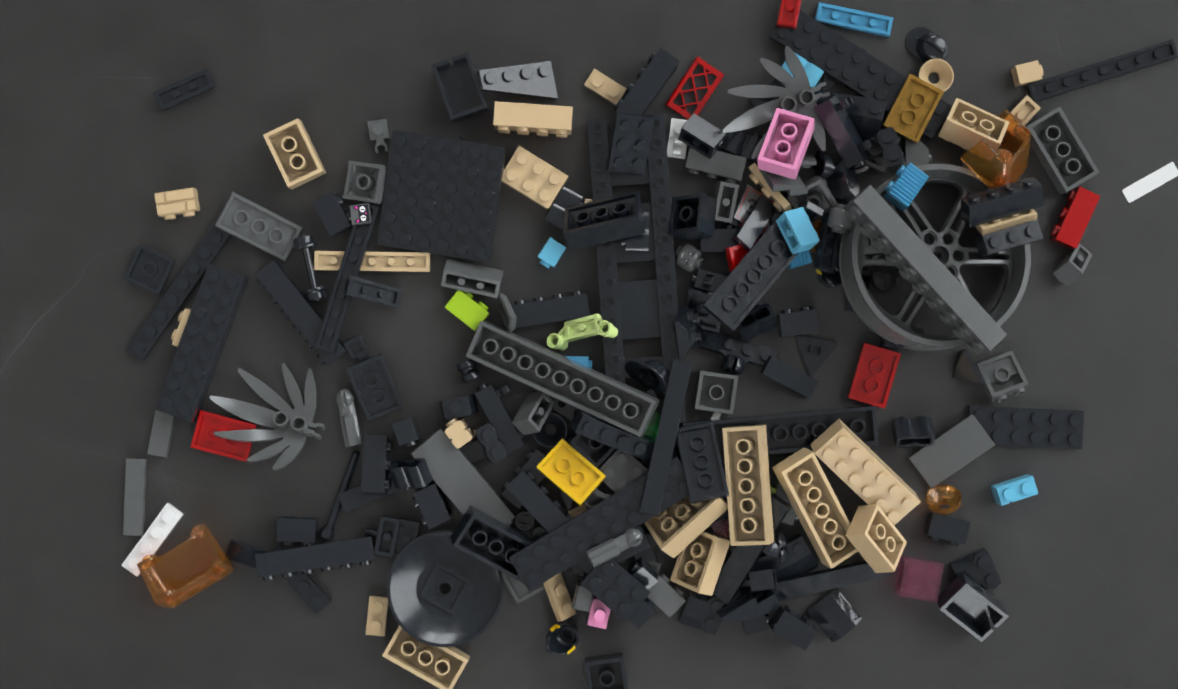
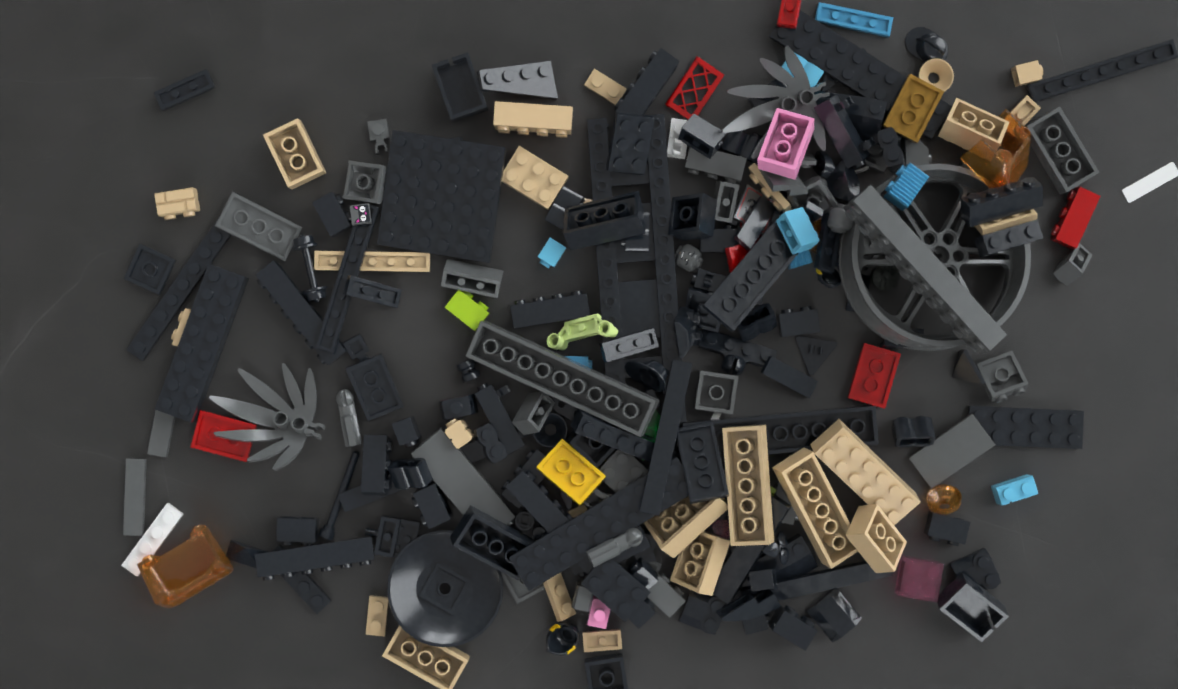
dark grey tile [497,293,517,333] -> none
none -> tan plate [583,629,622,652]
none -> plate [599,328,659,362]

